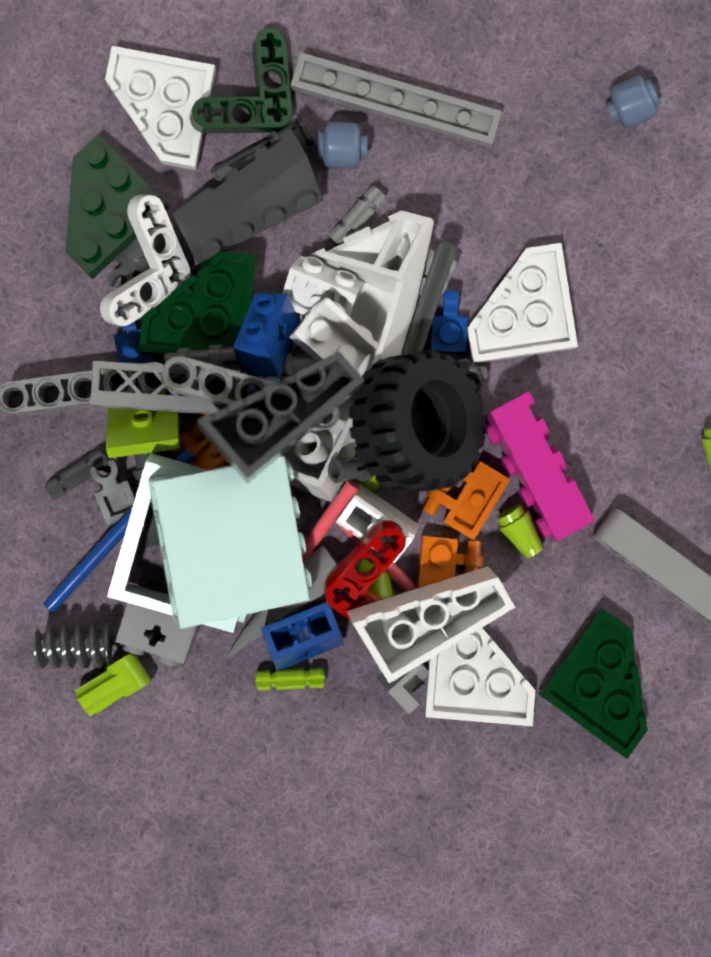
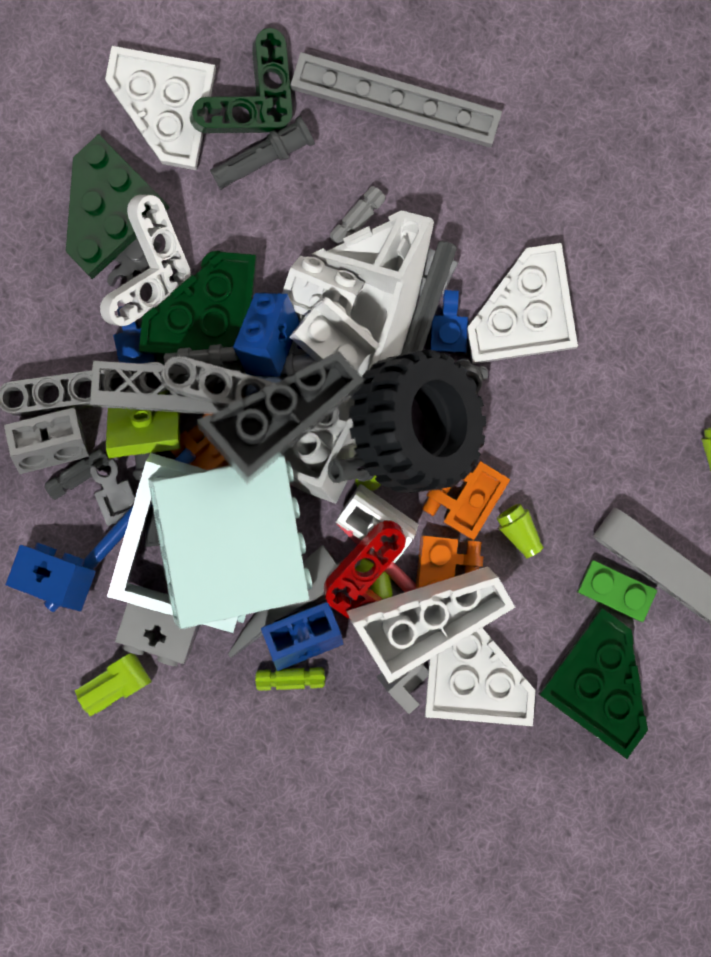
dark grey piece [34,623,113,668] -> none
dark grey wedge [172,127,323,264] -> none
coral bar [302,480,360,562] -> none
sand blue head [317,122,368,169] -> none
dark pink wedge [483,391,595,542] -> none
sand blue head [606,75,661,128] -> none
none -> light grey brick [4,407,89,474]
none -> blue brick [5,542,96,612]
none -> bright green plate [577,560,658,623]

